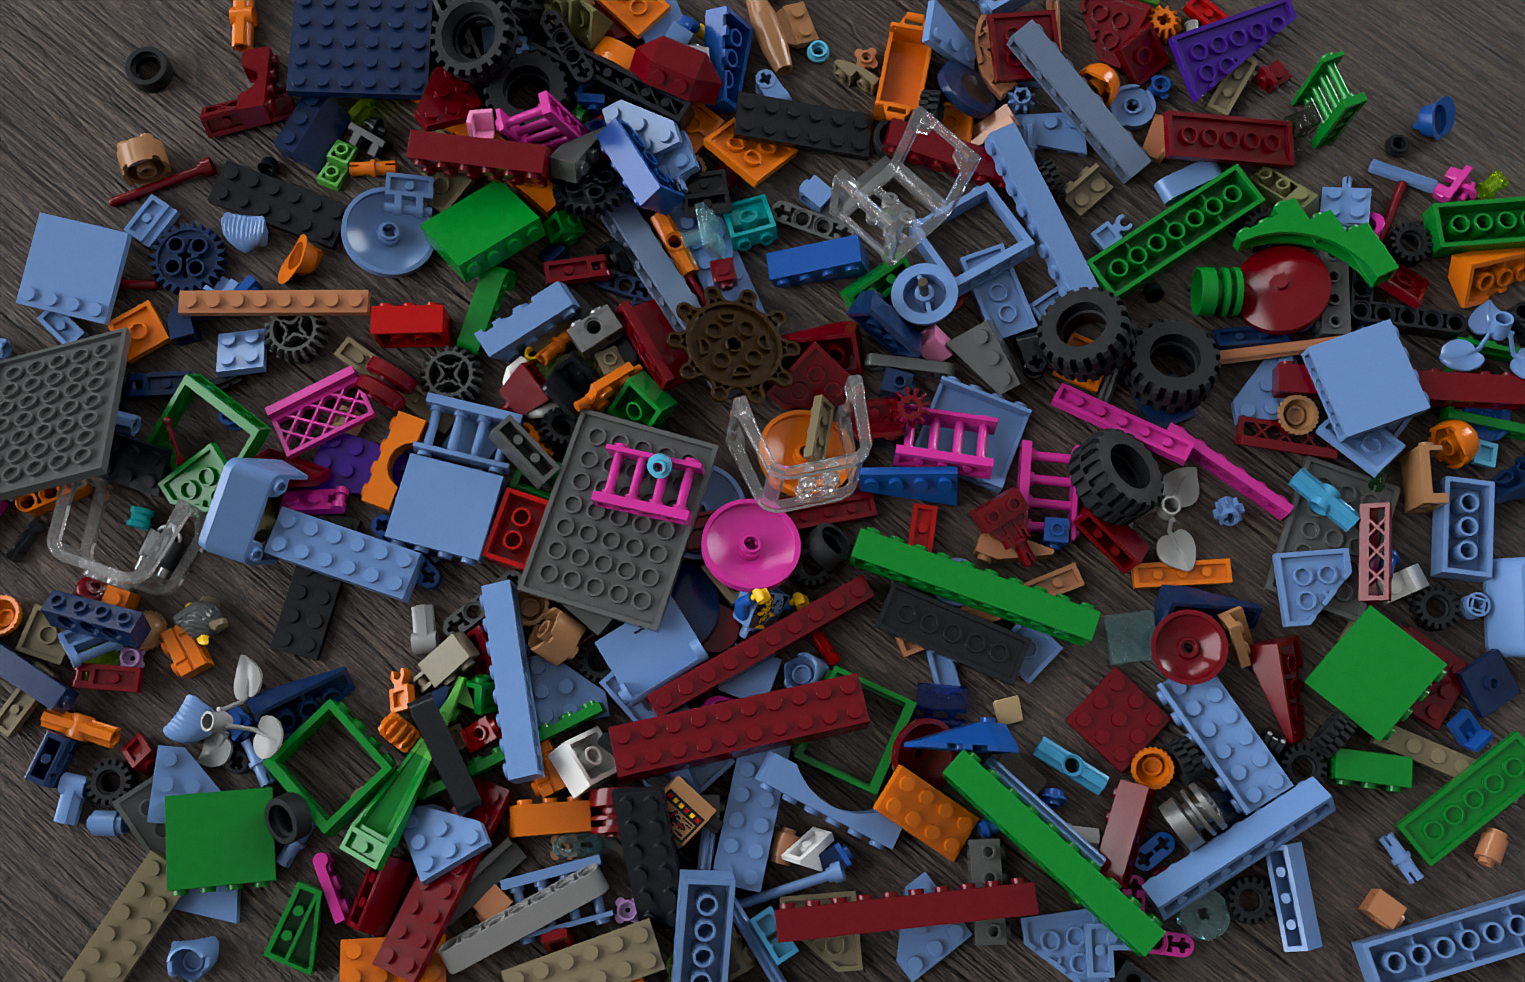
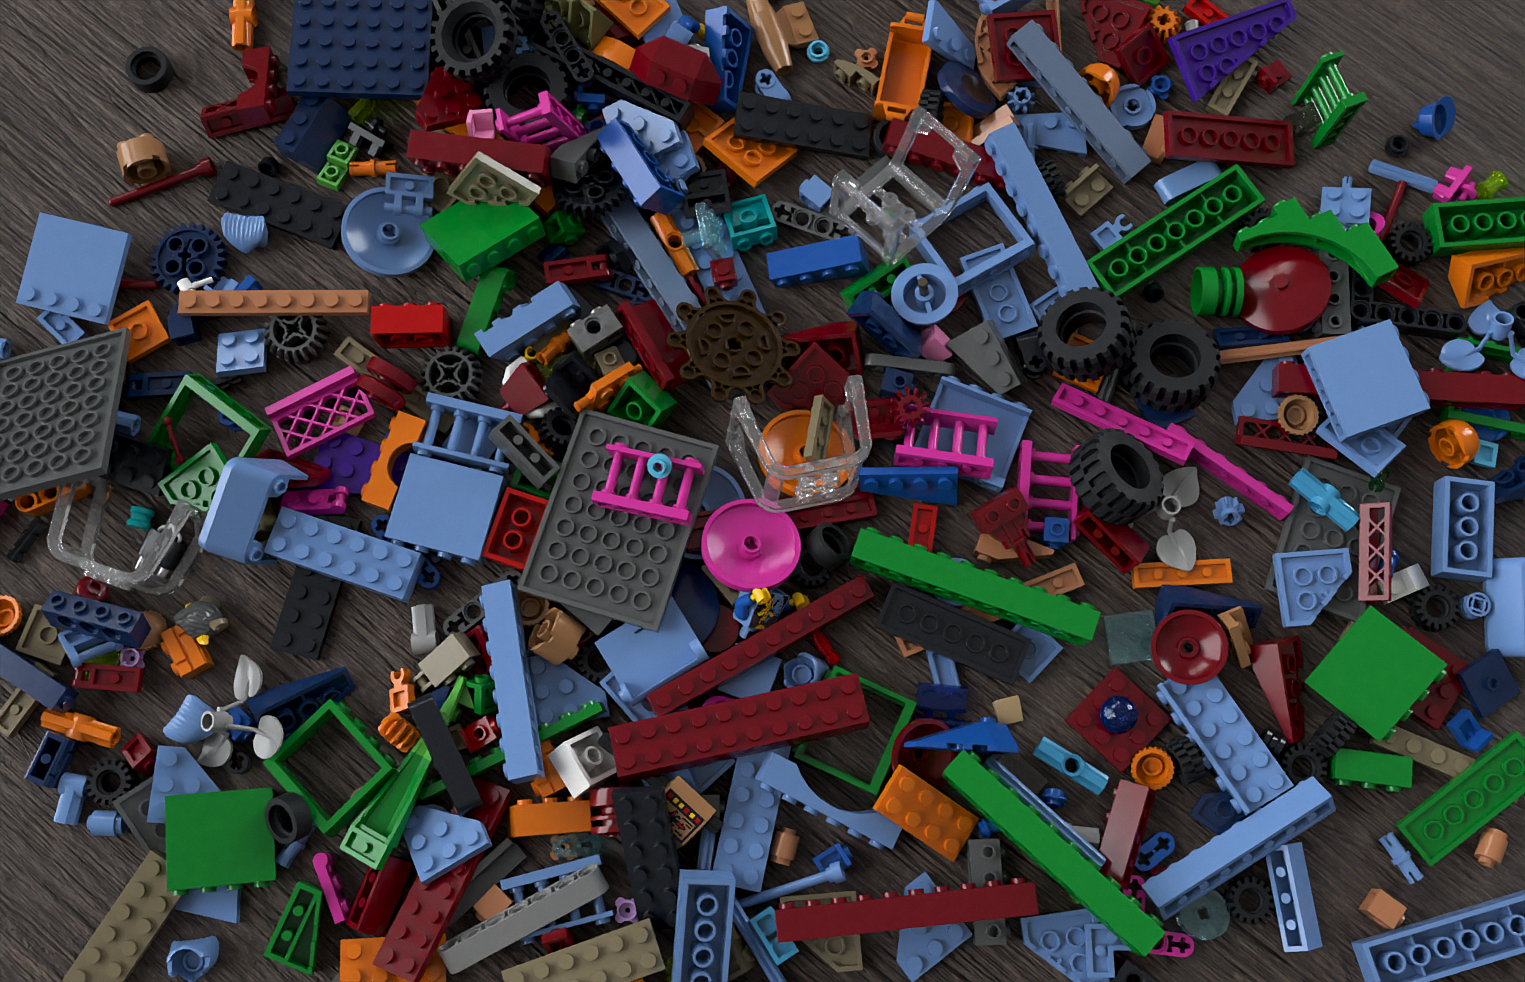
orange brick [101,585,142,611] -> none
medium blue plate [123,194,181,250] -> none
medium blue pin [241,737,277,788] -> none
orange piece [278,234,323,284] -> none
white slope [781,827,834,872] -> none
flat silver wheel [1158,782,1228,852] -> none
olive slope [1249,167,1319,218] -> none
medium nougat panel [1400,442,1449,513] -> none
none -> white hand [177,277,214,291]
none -> dark tan plate [447,151,541,206]
none -> clear blue hair [1099,695,1138,734]

